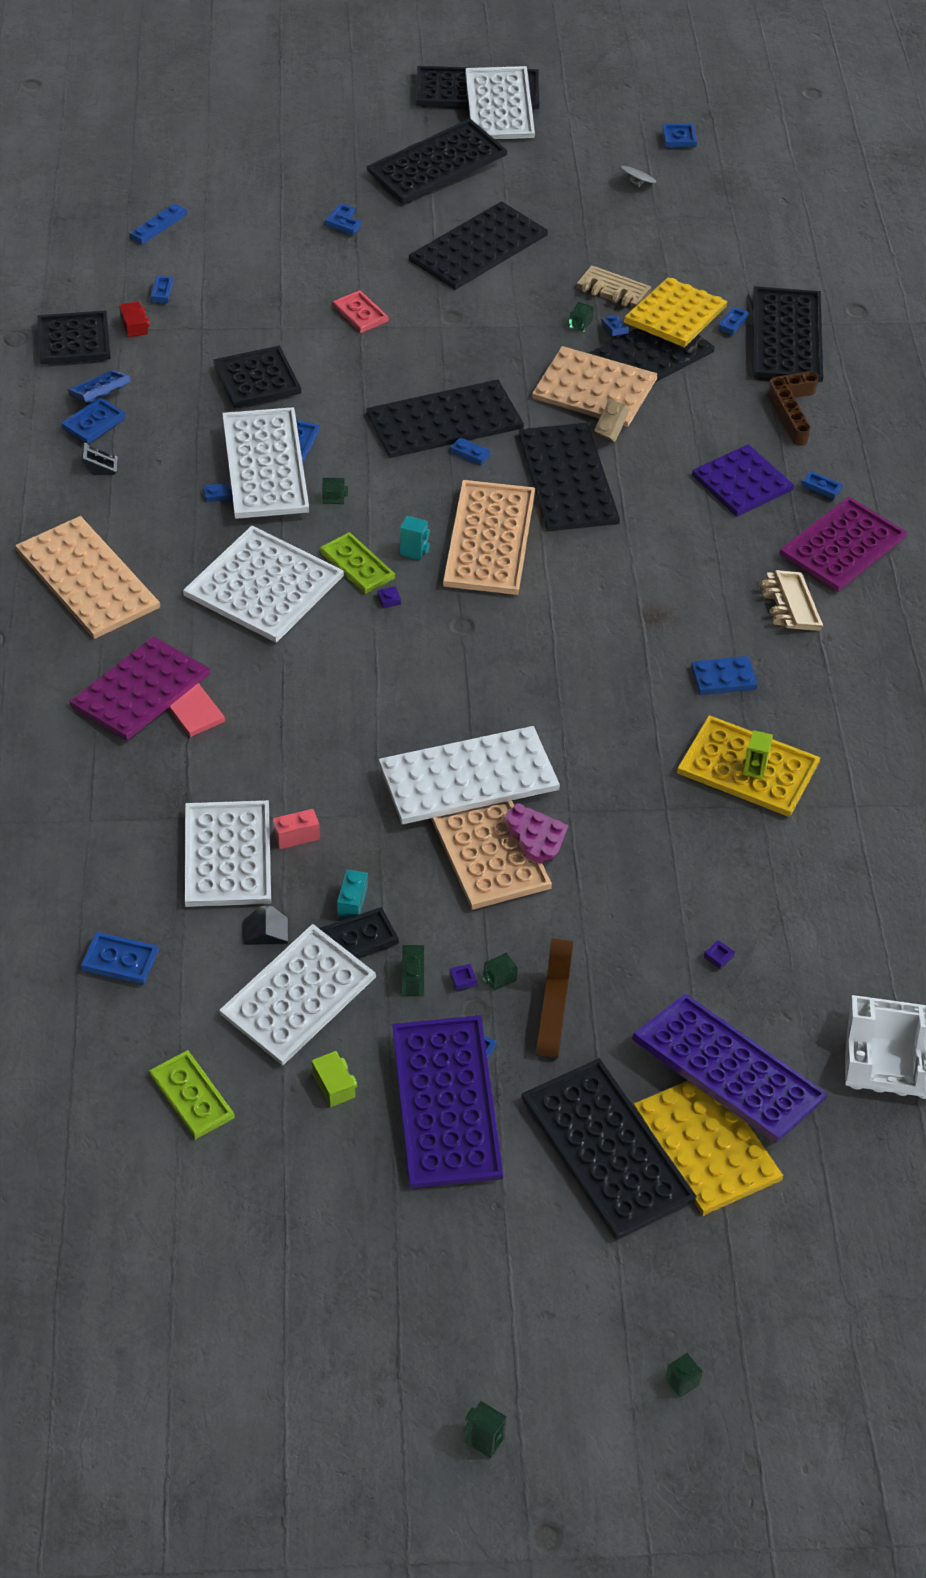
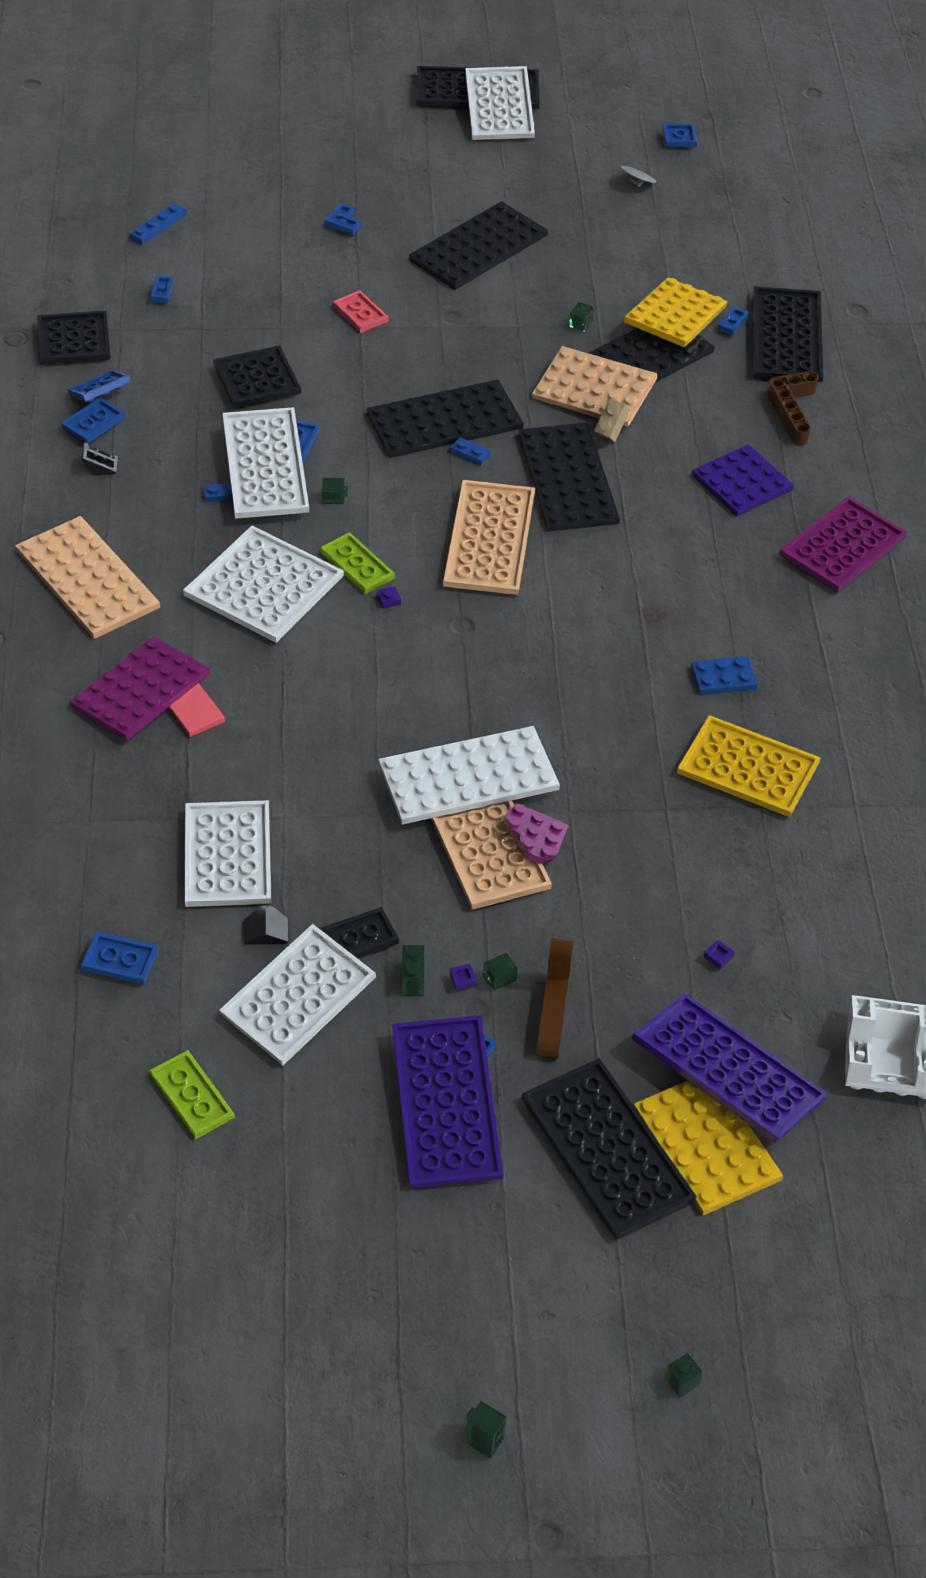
red brick [119,301,150,338] -> none
coral brick [273,809,320,849] -> none
lime brick [311,1051,358,1108] -> none
teal brick [337,869,368,919] -> none
black plate [367,118,507,204] -> none
teal brick [400,516,430,561] -> none
tan hinge [576,266,651,309] -> none
blue plate [601,315,629,336] -> none
lime brick [743,730,773,779] -> none
tan hinge [759,570,823,631] -> none
blue plate [801,471,843,500] -> none

